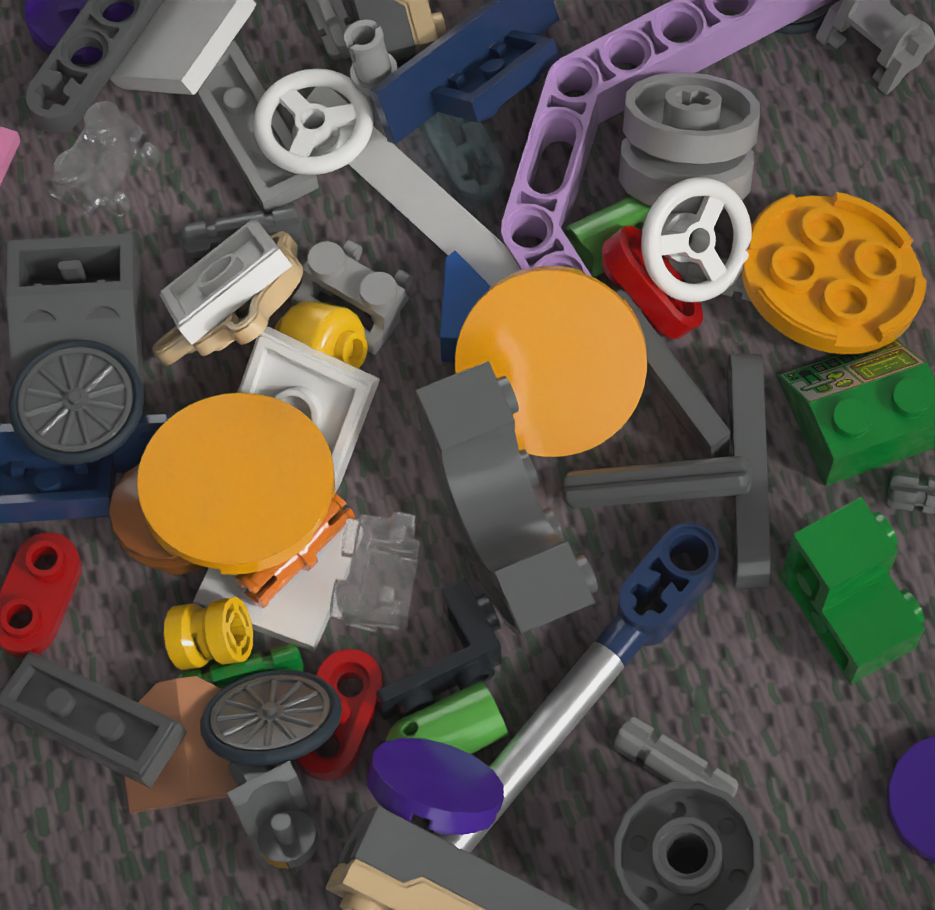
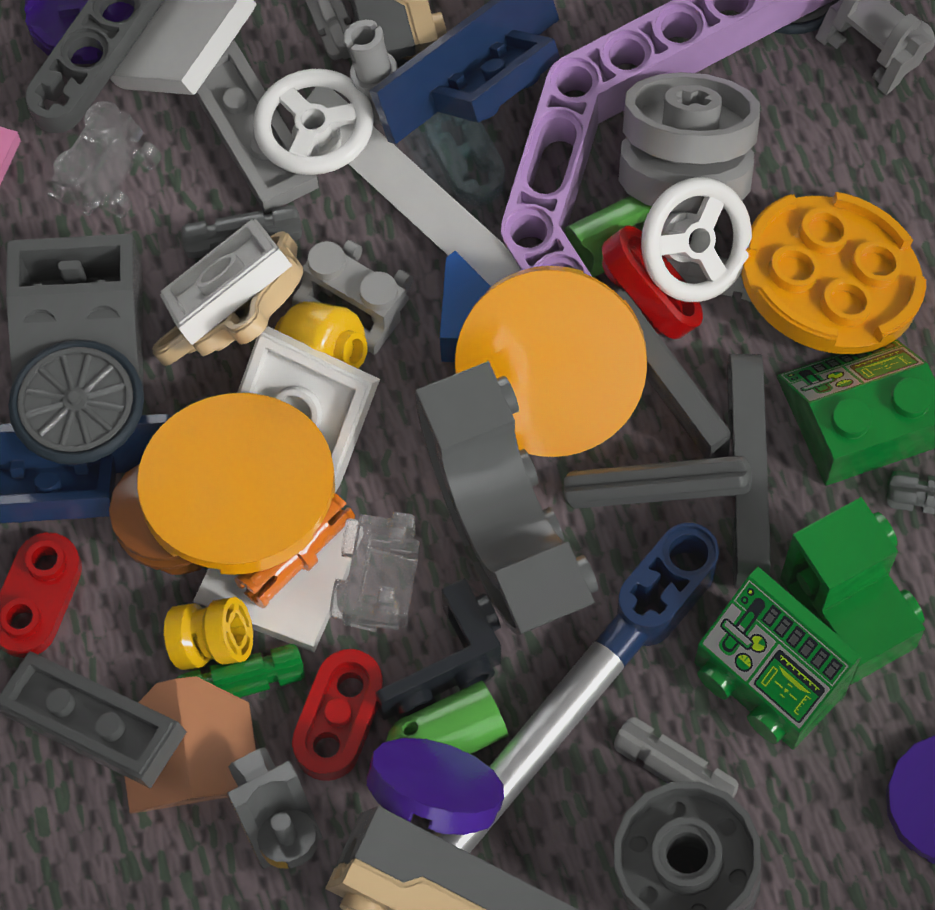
dark grey wheel [200,670,342,766] -> none
none -> slope [694,567,861,750]

